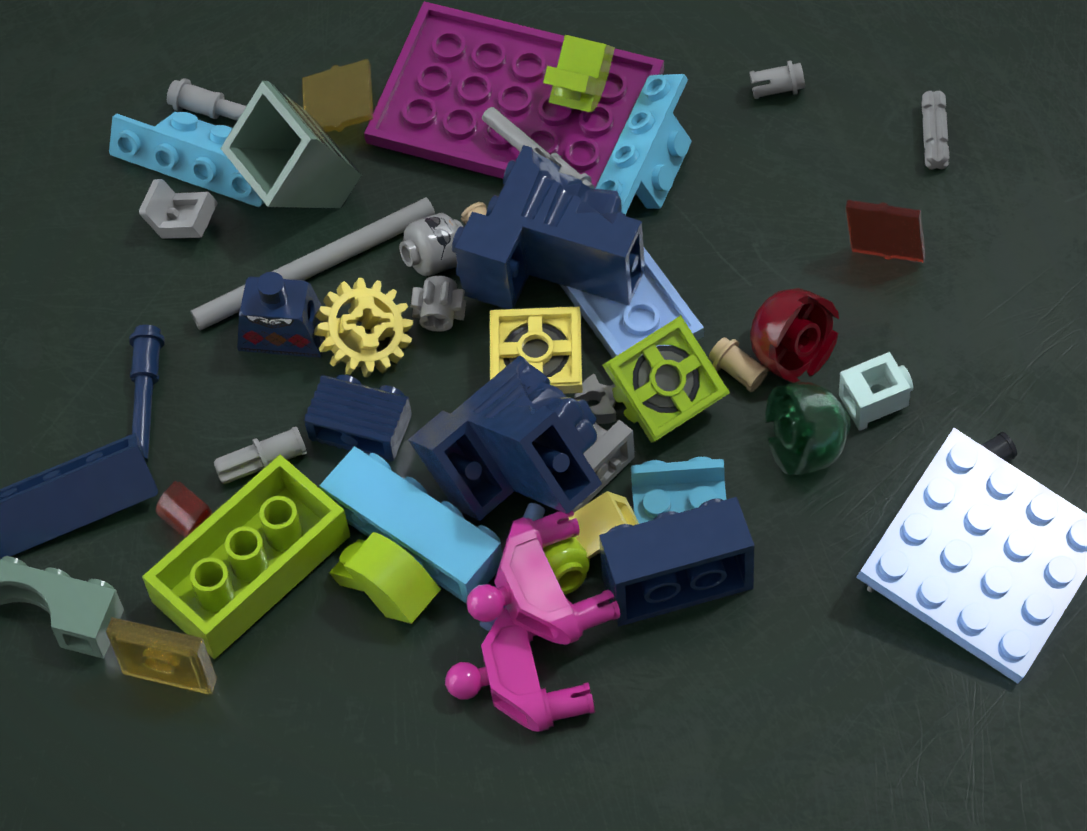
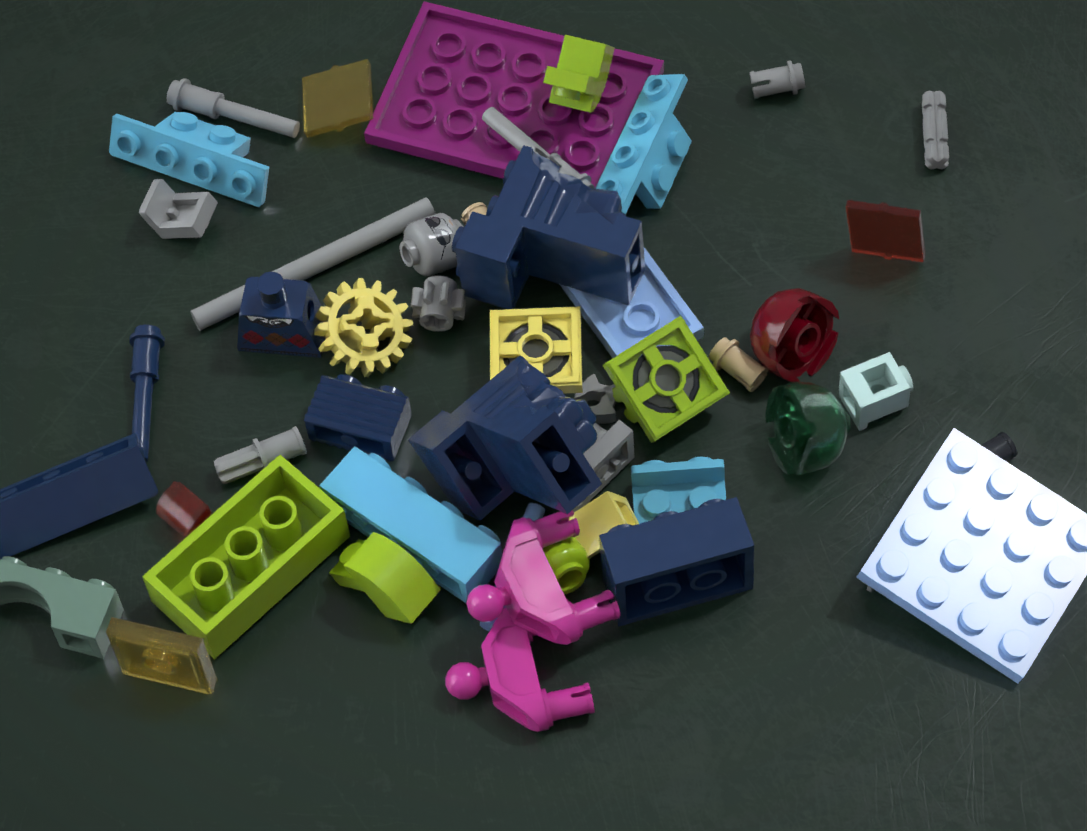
sand green slope [220,81,362,208] -> none

